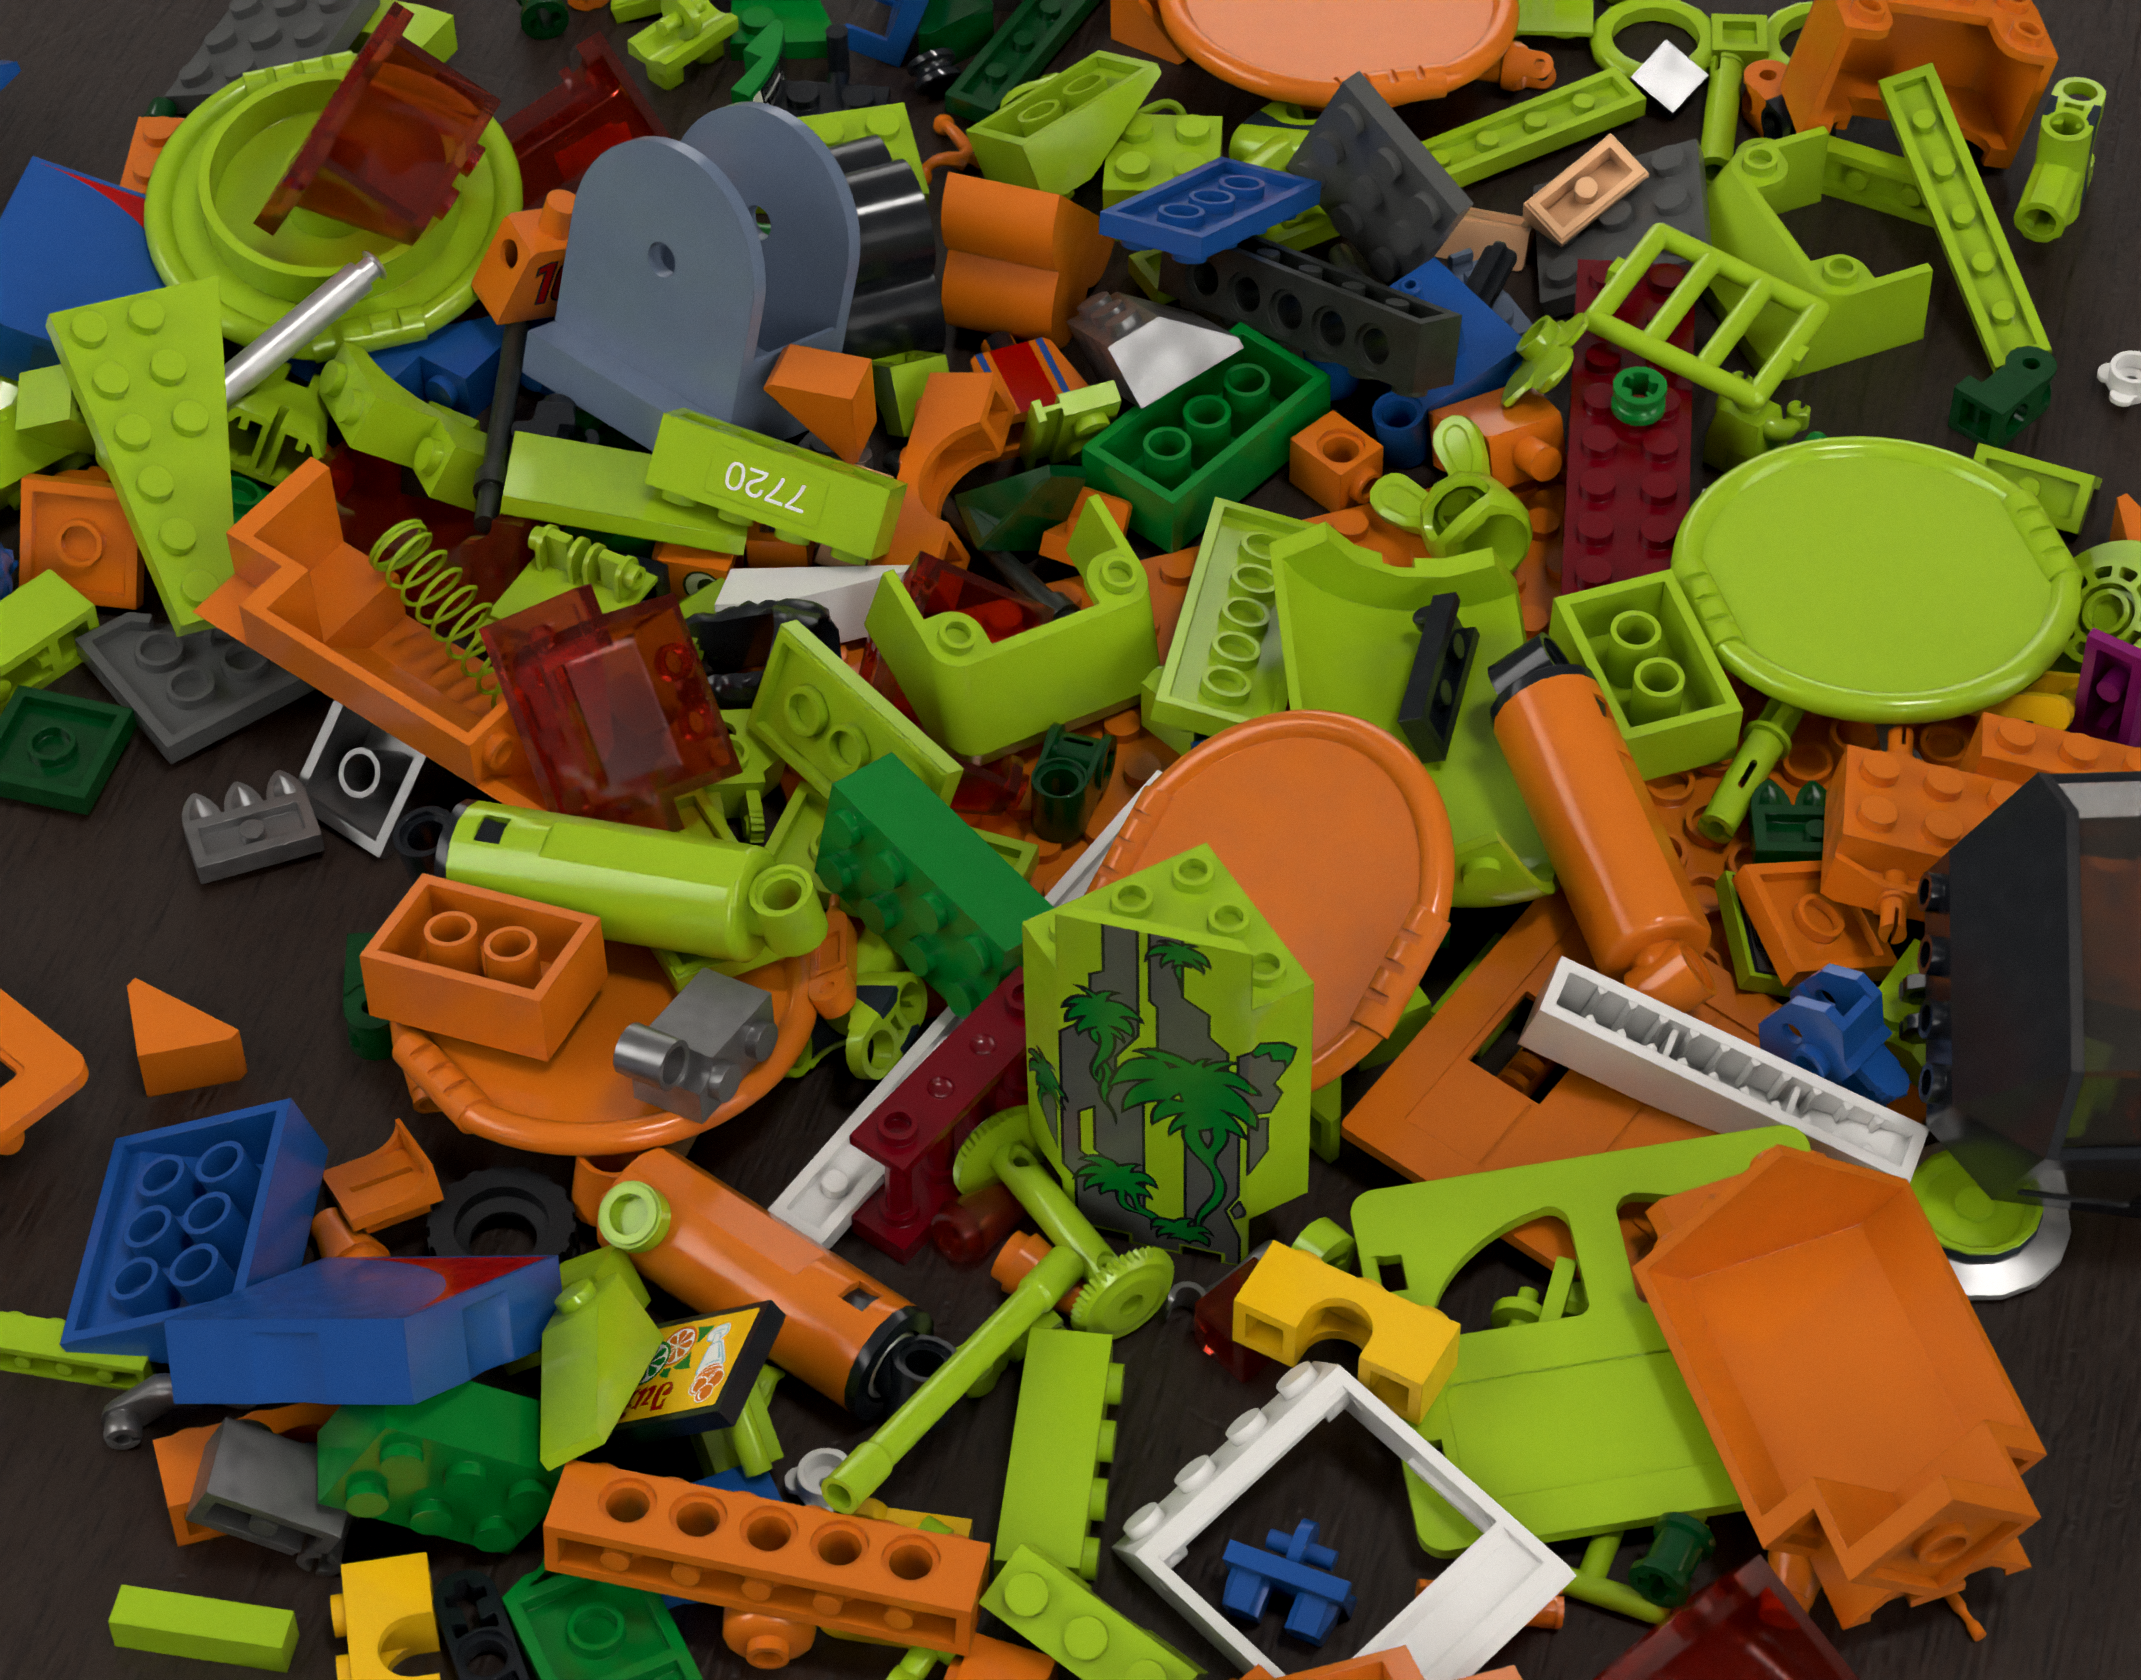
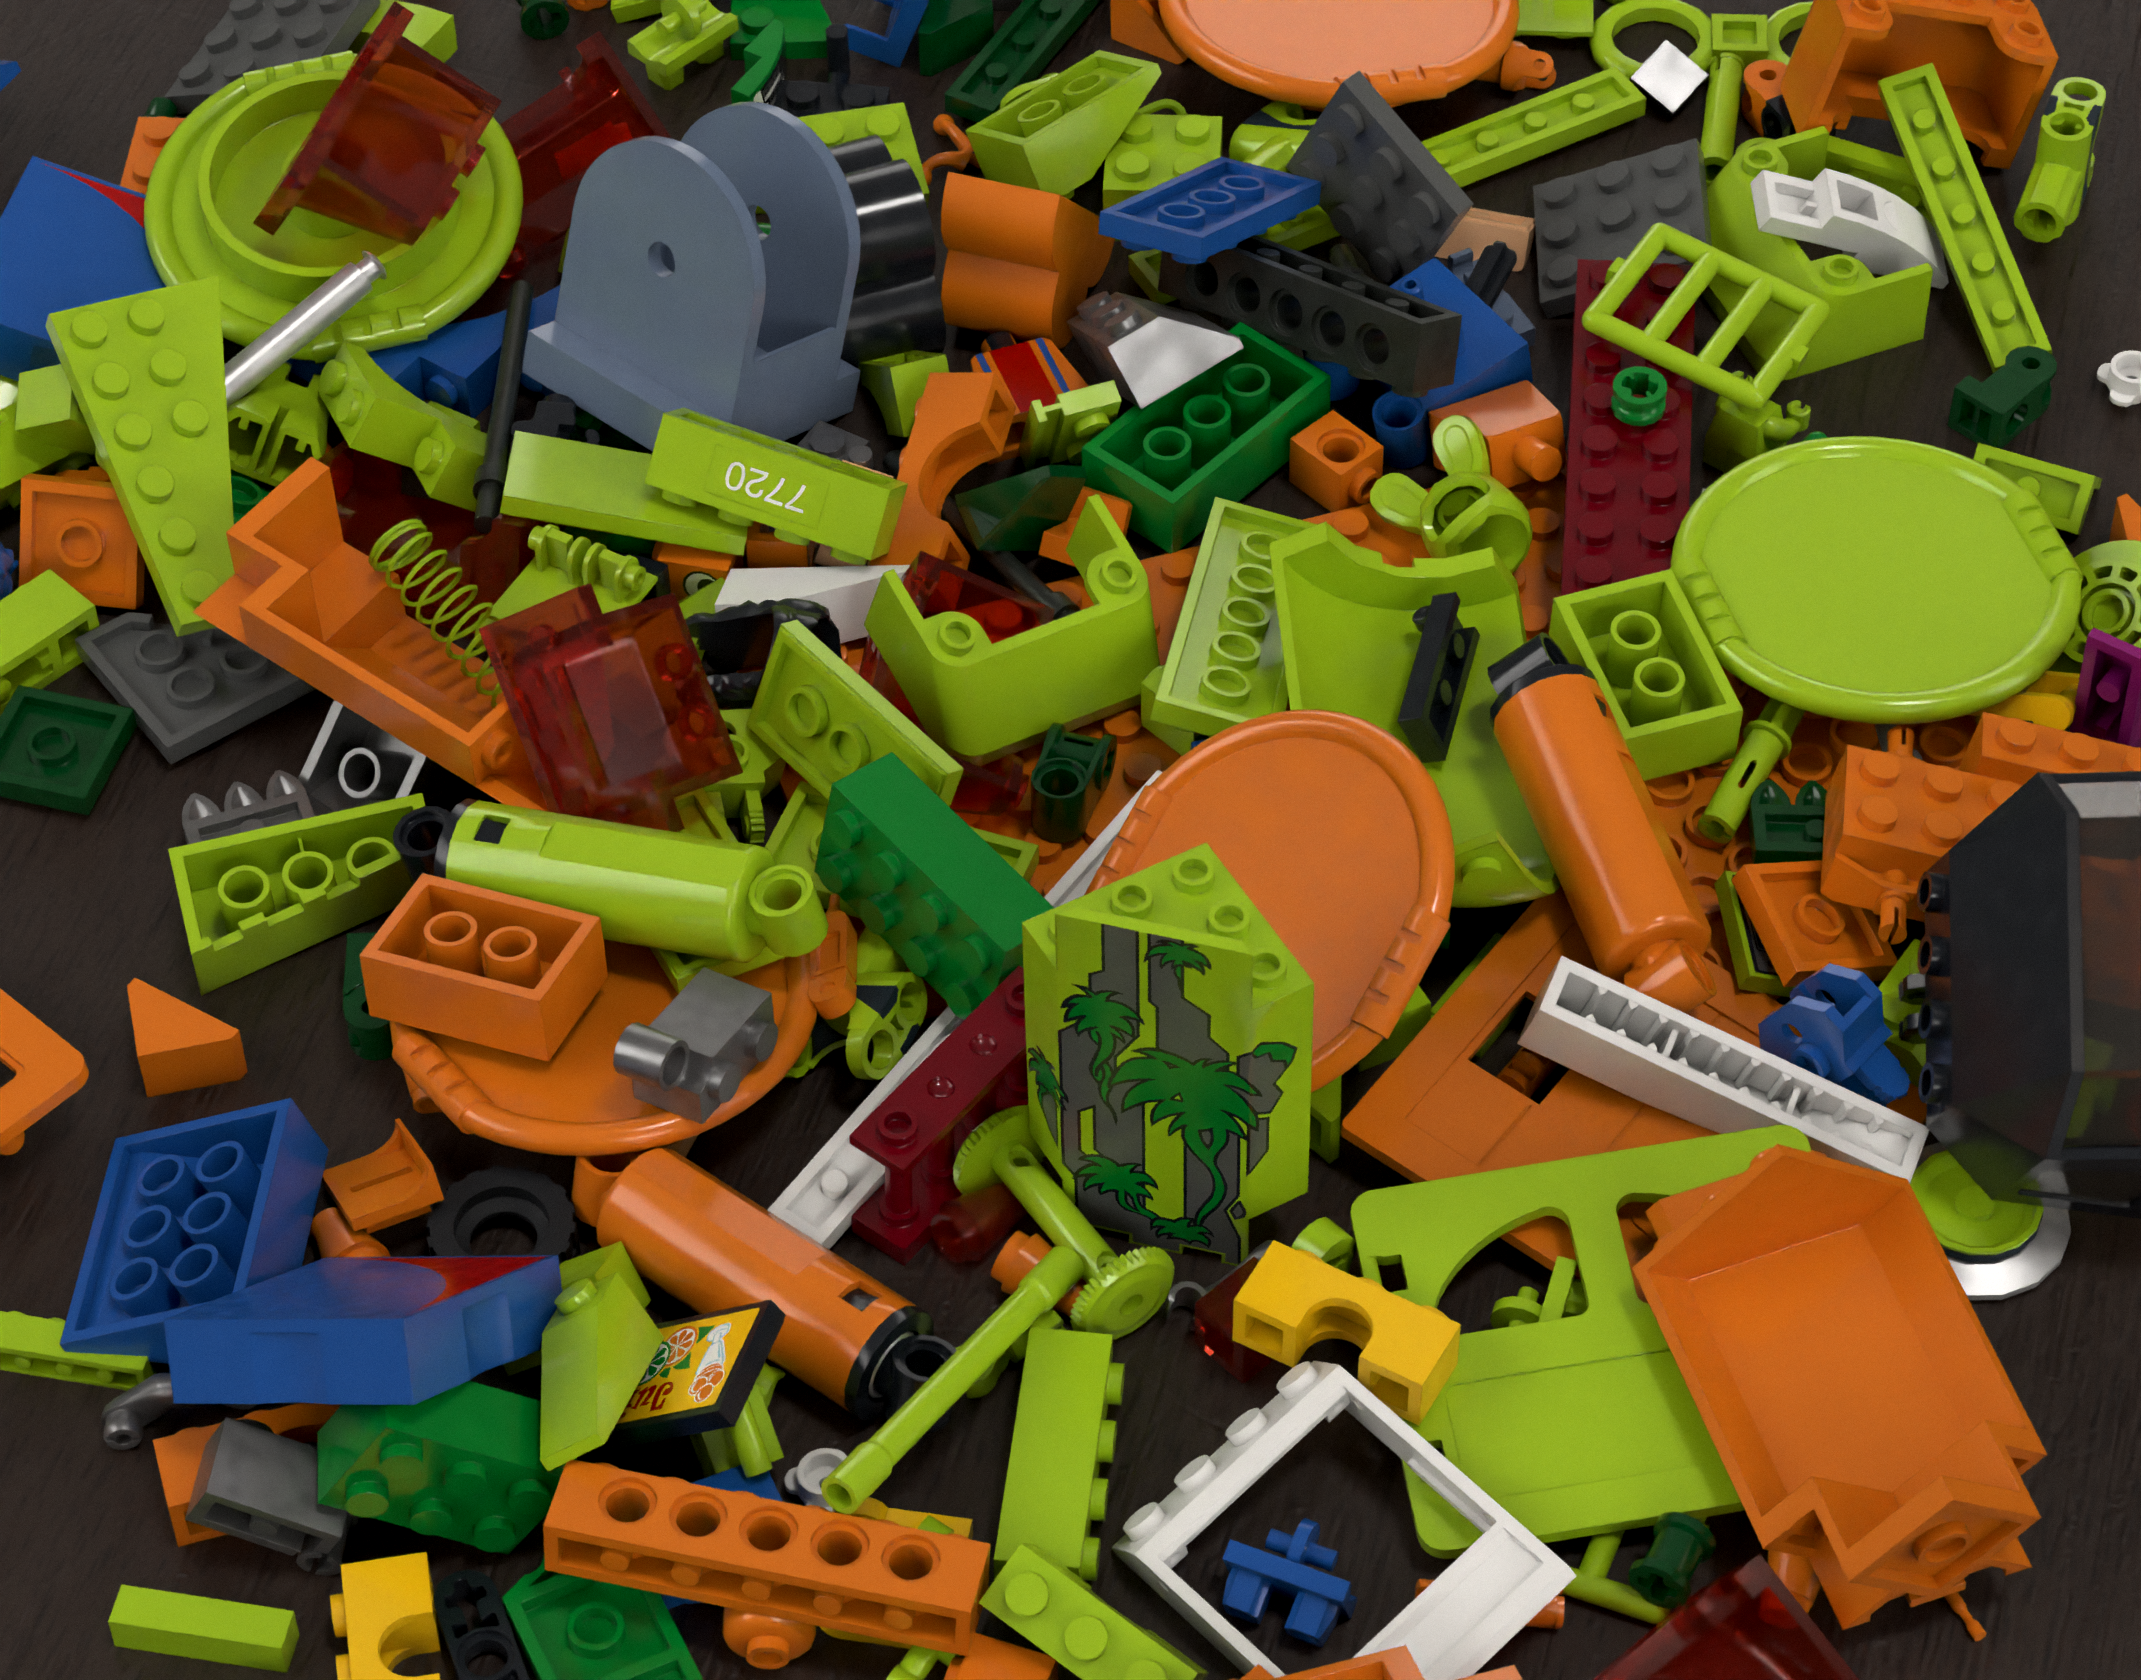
orange torso [471,189,576,326] -> none
lime tile [598,1181,671,1253] -> none
orange slope [763,344,877,465] -> none
black bush [907,47,962,96] -> none
lime plate [1501,313,1589,407] -> none
light nougat slope [1523,133,1649,247] -> none
none -> lime wedge [168,793,426,996]
none -> white slope [1750,168,1949,289]

